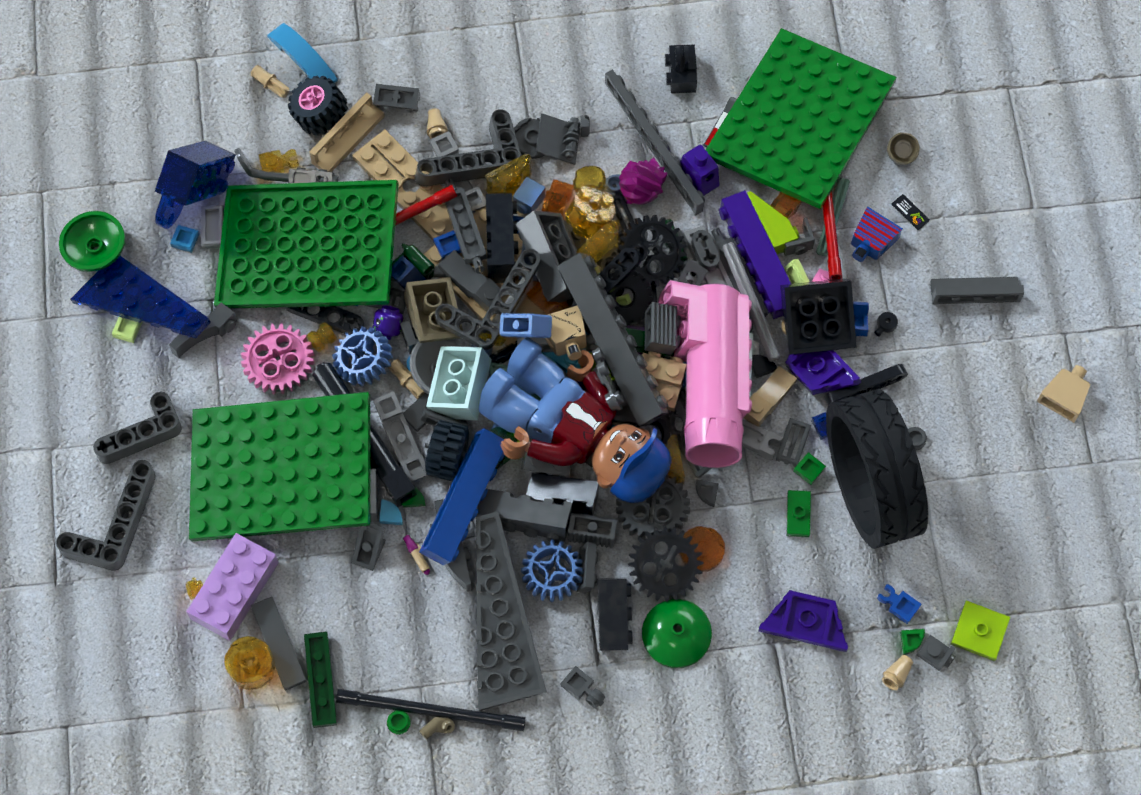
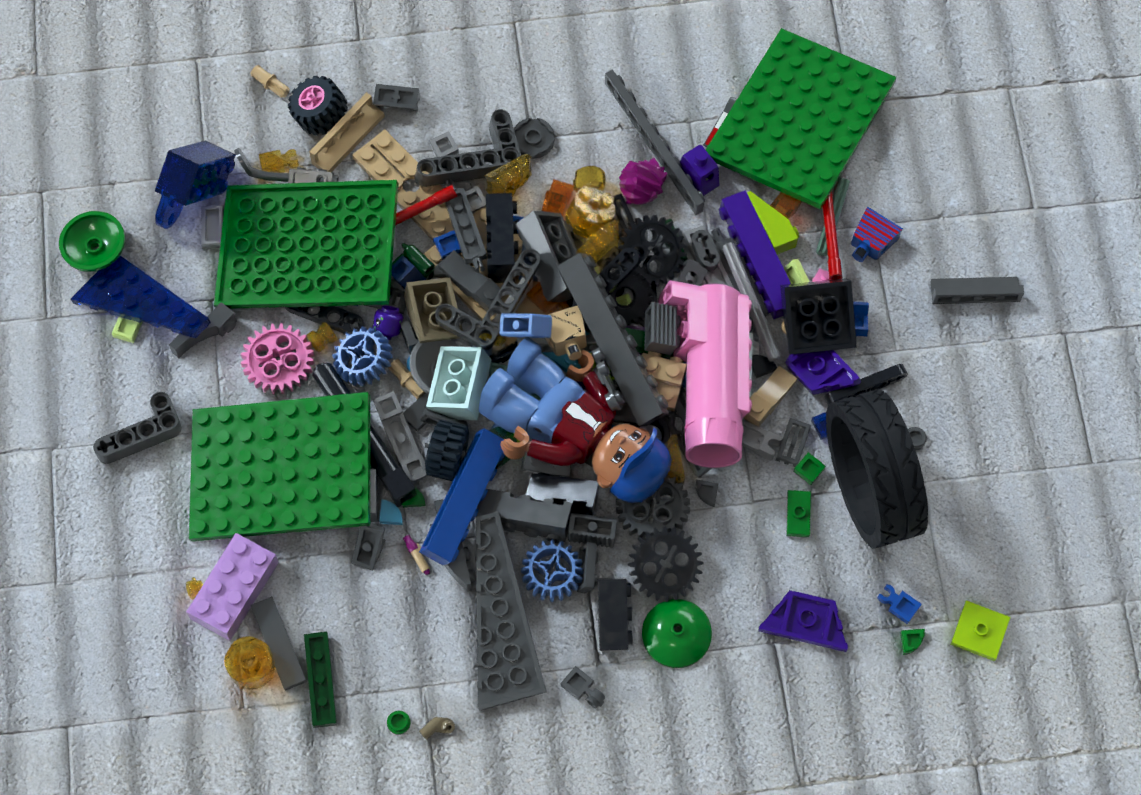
dark grey beam [56,460,156,571] -> none
dark azure tile [170,225,199,253] -> none
dark azure slope [267,23,338,83] -> none
black piece [336,689,526,732] -> none
tan cone [427,108,448,139] -> none
medium blue brick [513,177,545,214] -> none
dark grey hinge [536,113,580,165] -> none
dark grey tile [580,115,590,137] -> none
sand blue plate [602,174,622,197] -> none
black brick [665,44,697,93] -> none
clear orange tile [679,526,725,572] -> none
dark grey bracket [783,217,815,256] -> none
black piece [874,312,898,337] -> none
tan cone [882,655,913,690] -> none
dark tan hair [887,132,920,165] -> none
black sticker [891,194,930,230] -> none
dark grey bracket [917,635,956,671] -> none
tan torso [1037,365,1090,423] -> none

